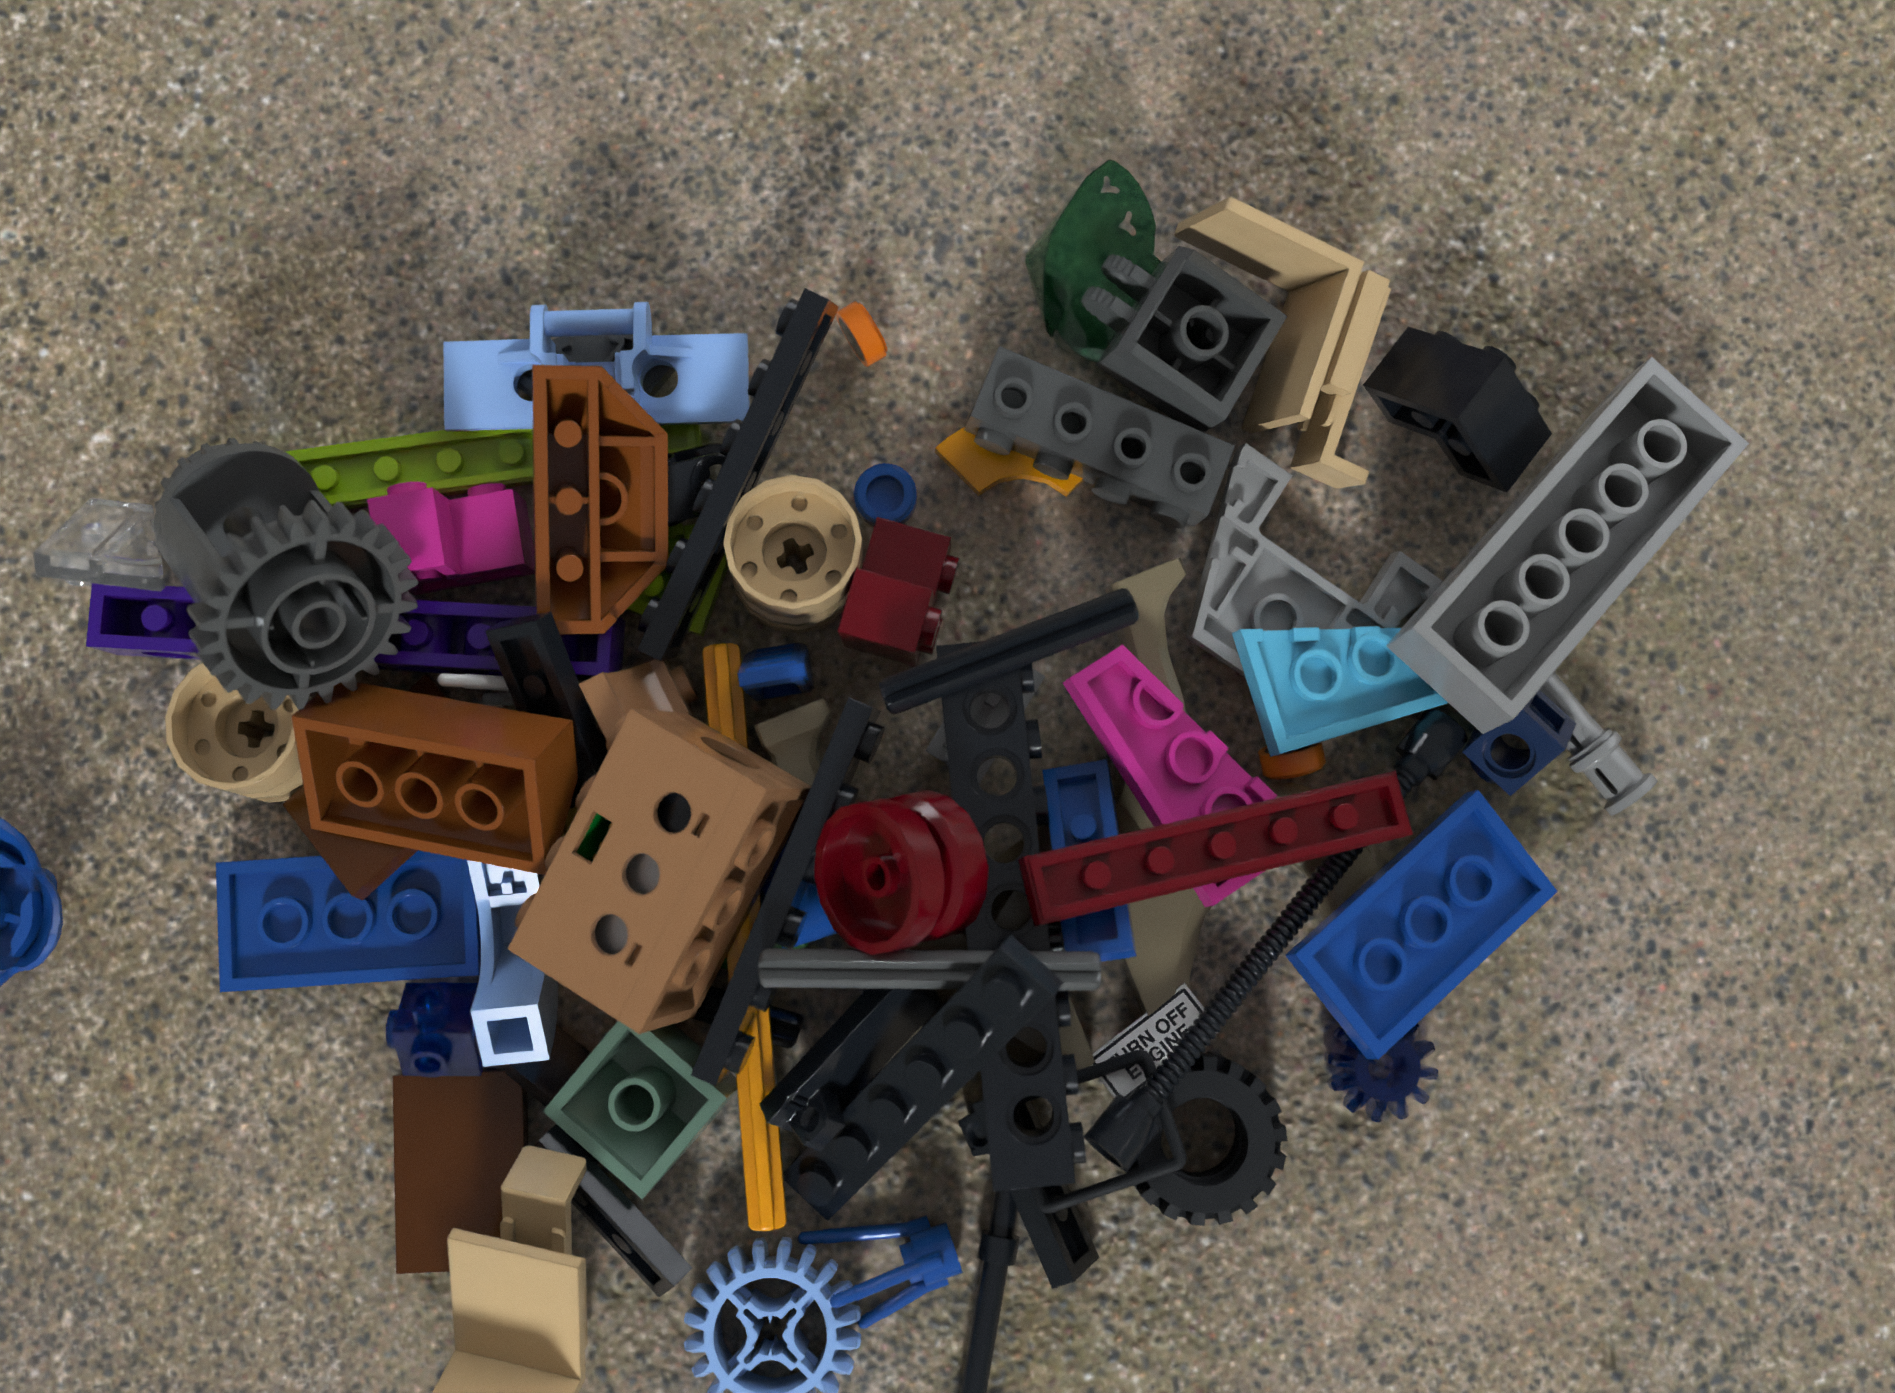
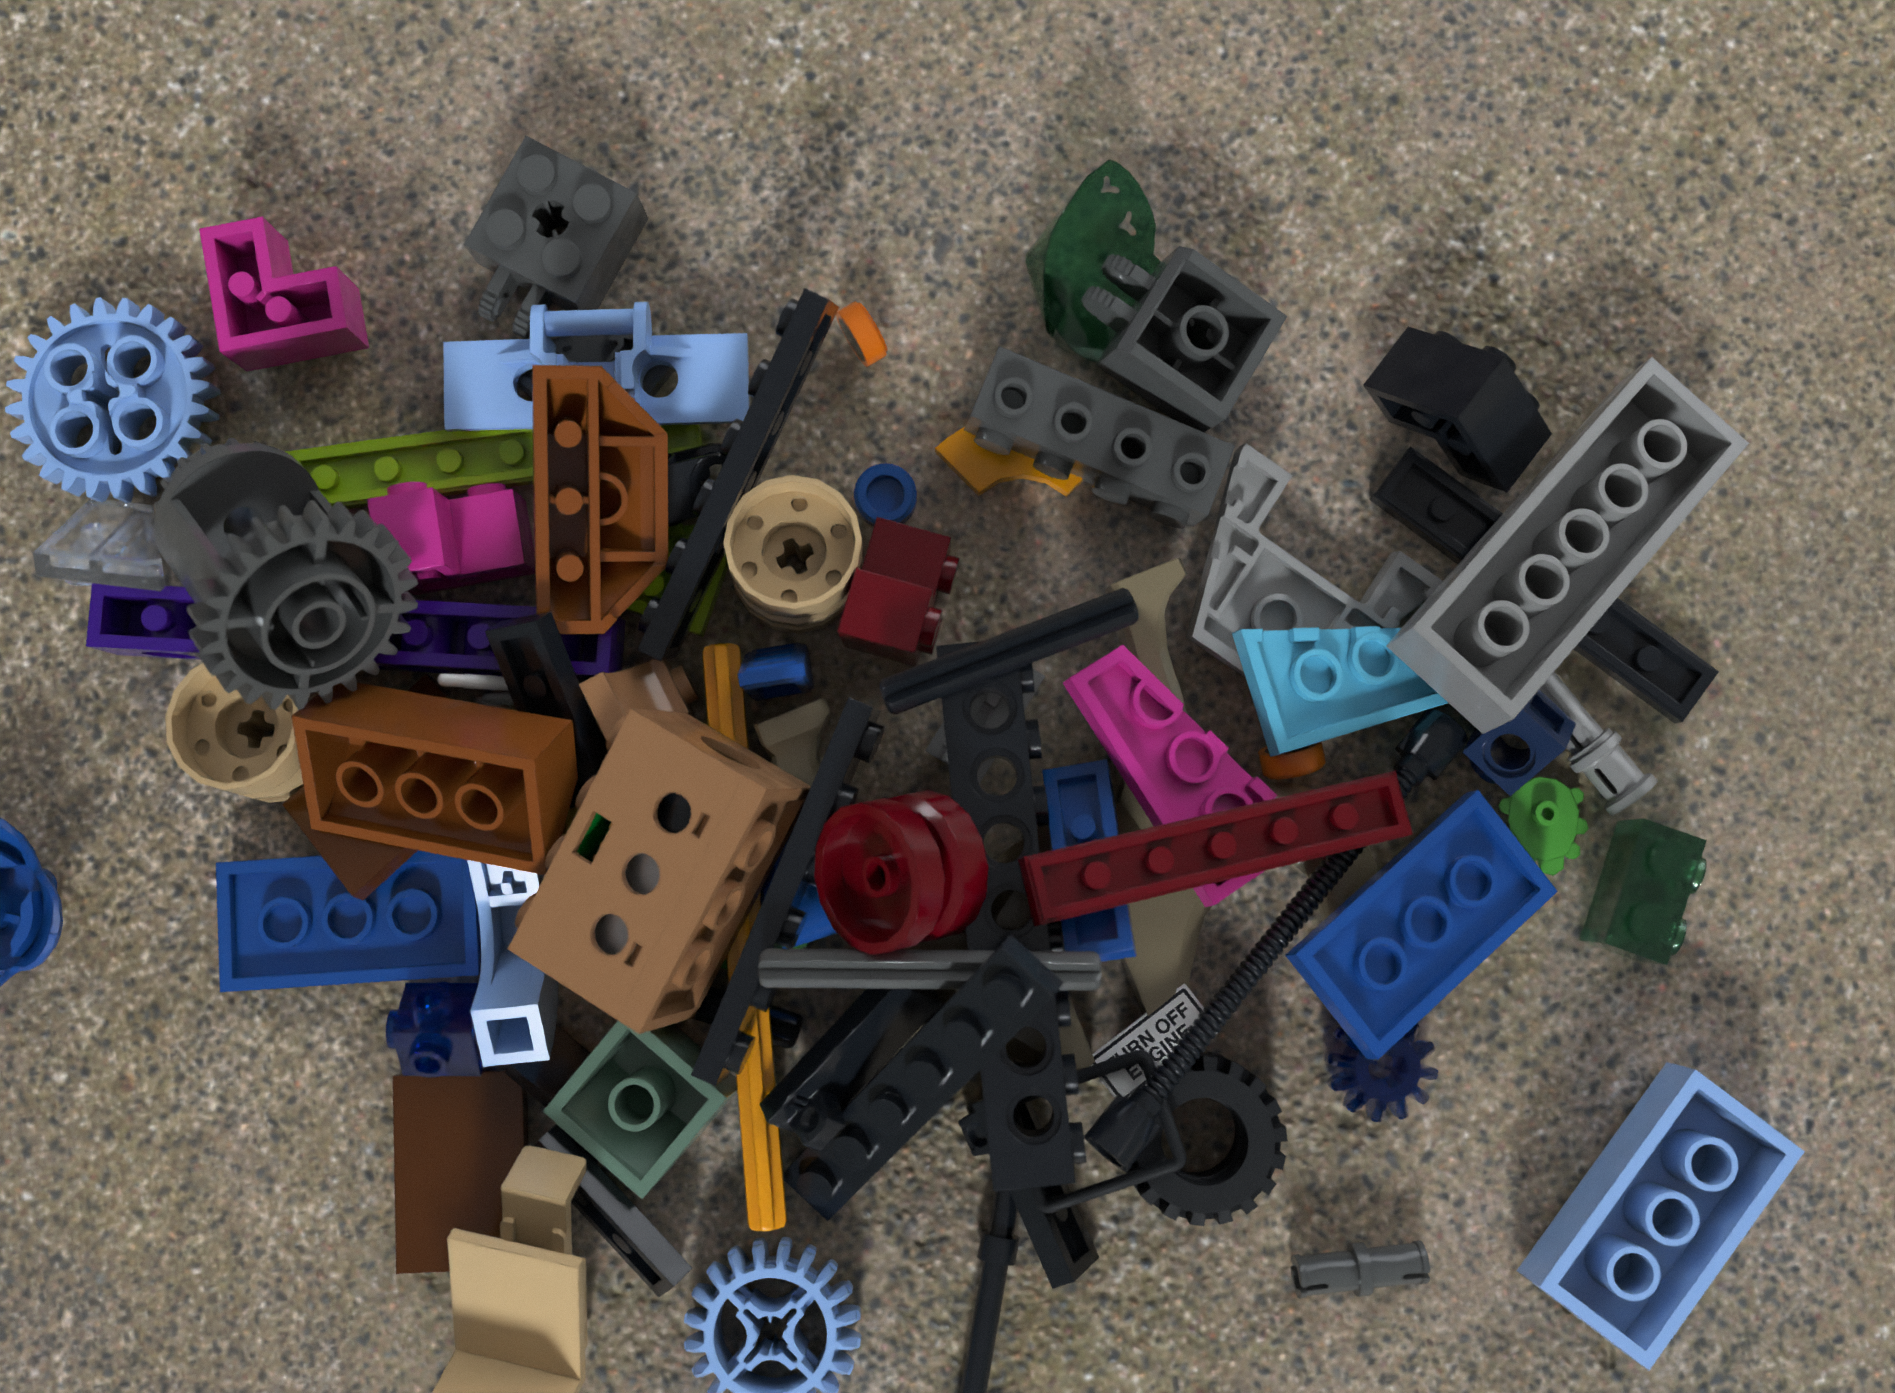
blue plant [798,1215,963,1329] -> none
tan piece [1174,197,1391,489] -> none
none -> light blue gear [5,297,220,503]
none -> dark pink brick [199,217,369,372]
none -> dark grey hinge [464,136,649,339]
none -> dark grey pin [1291,1240,1430,1299]
none -> black tile [1369,446,1719,724]
none -> bright green piece [1498,777,1589,876]
none -> light blue brick [1516,1062,1805,1370]
none -> clear green brick [1579,818,1707,965]

